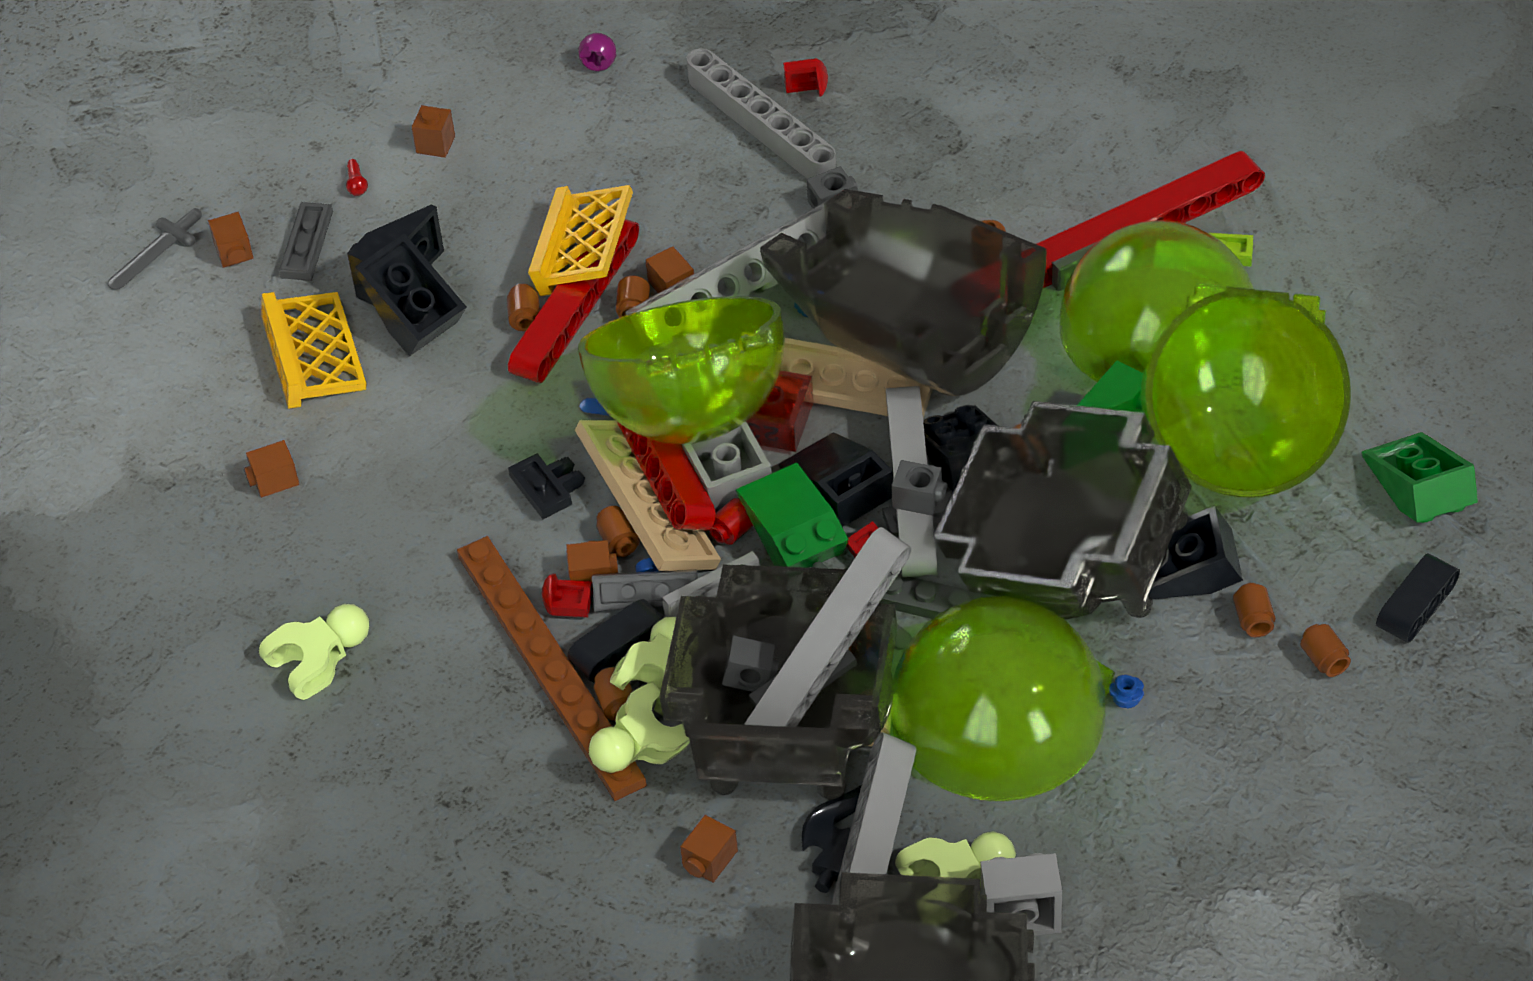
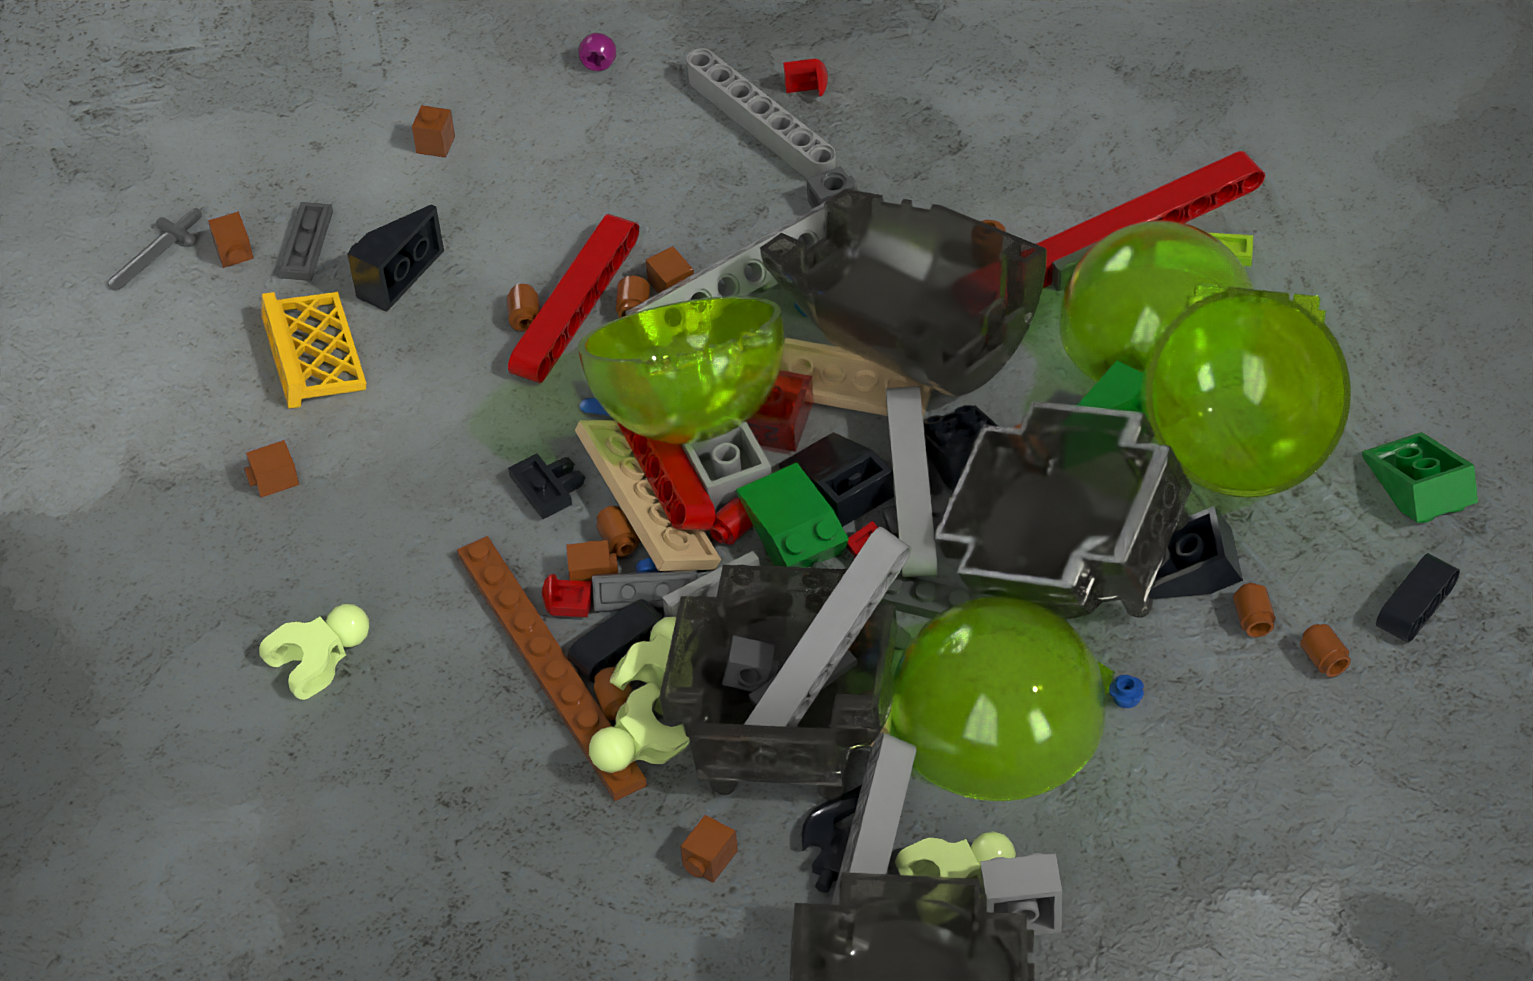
red piece [346,159,368,196] -> none
black slope [354,233,467,357] -> none
yellow fence [528,185,633,296] -> none
dark grey brick [892,460,947,516] -> none

